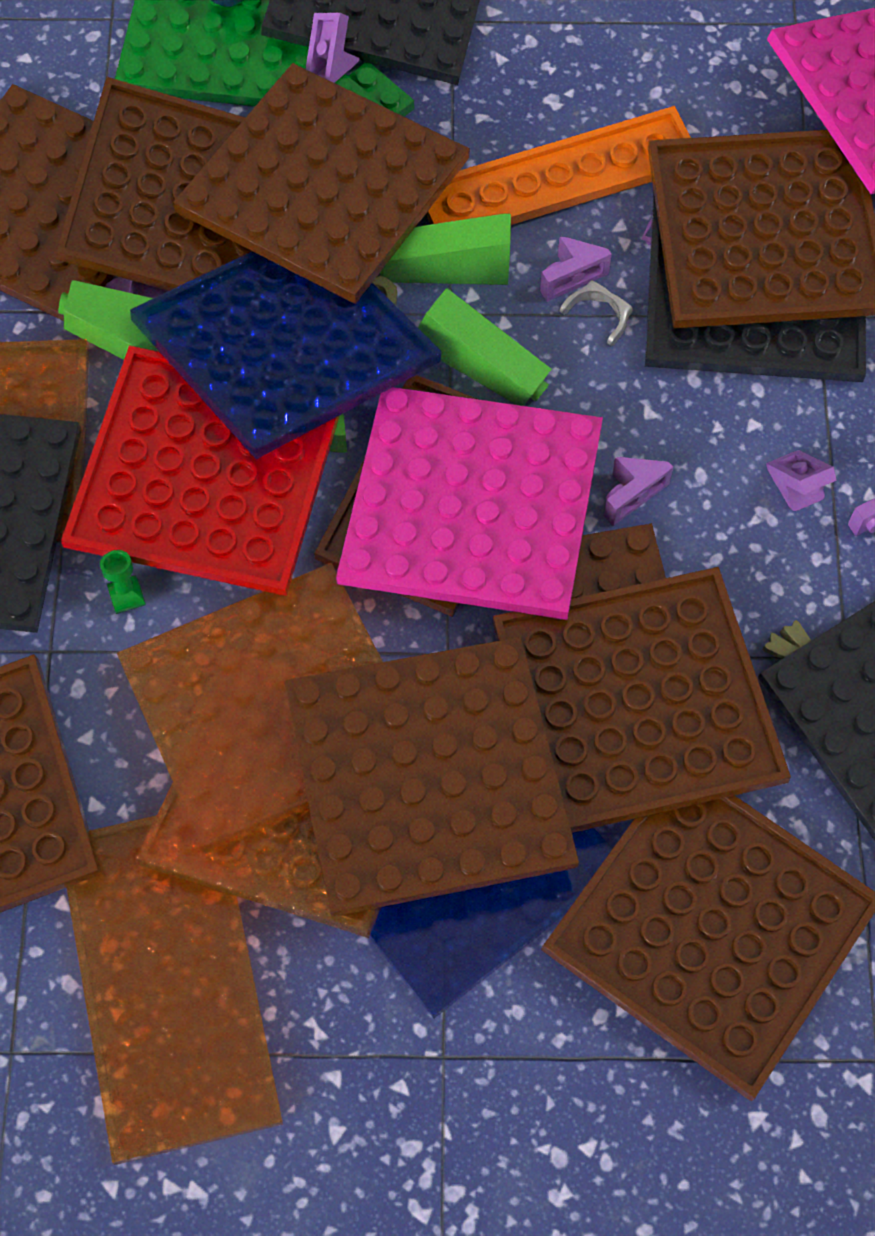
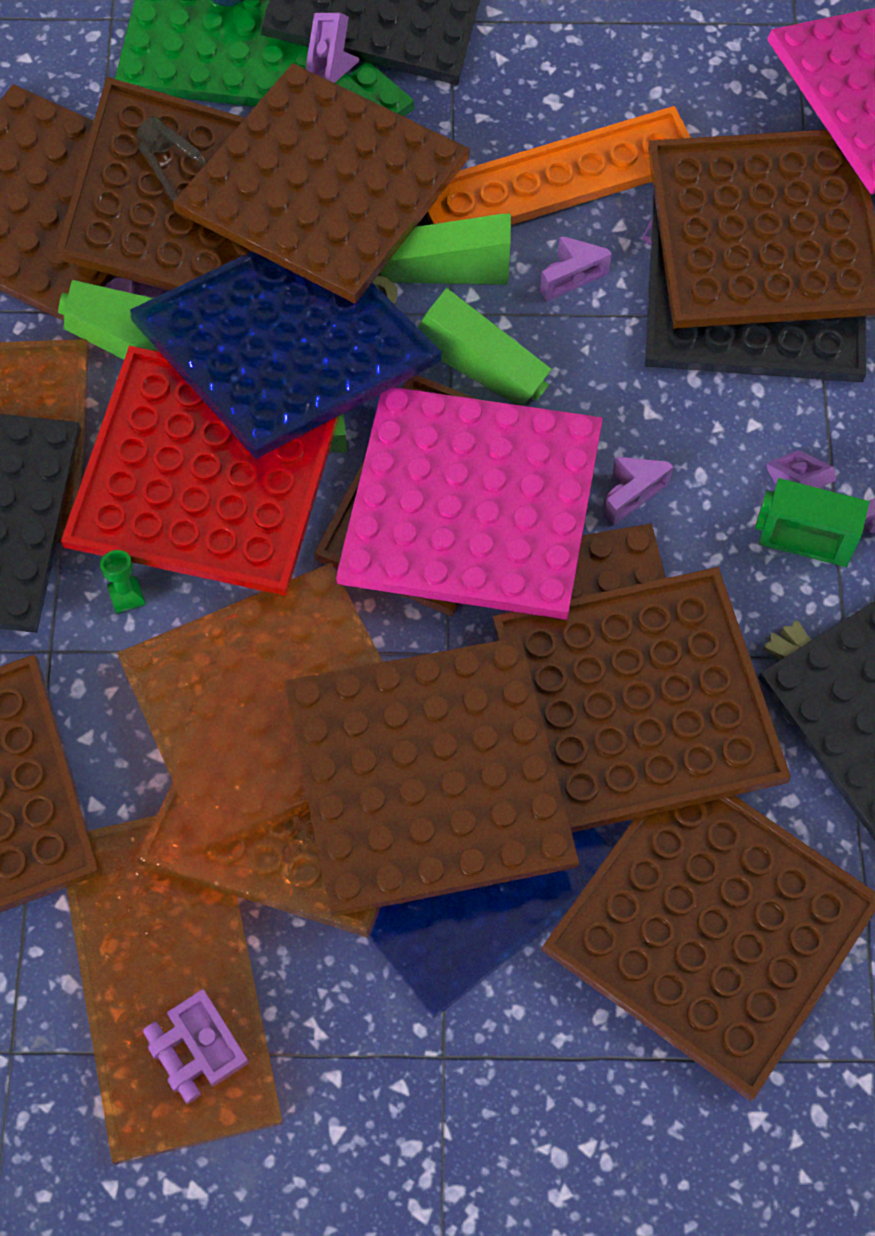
light grey cap [559,280,633,346] -> none
none -> clear smoke plant [137,116,208,202]
none -> medium lavender plate [143,989,249,1104]
none -> green window [755,478,870,568]

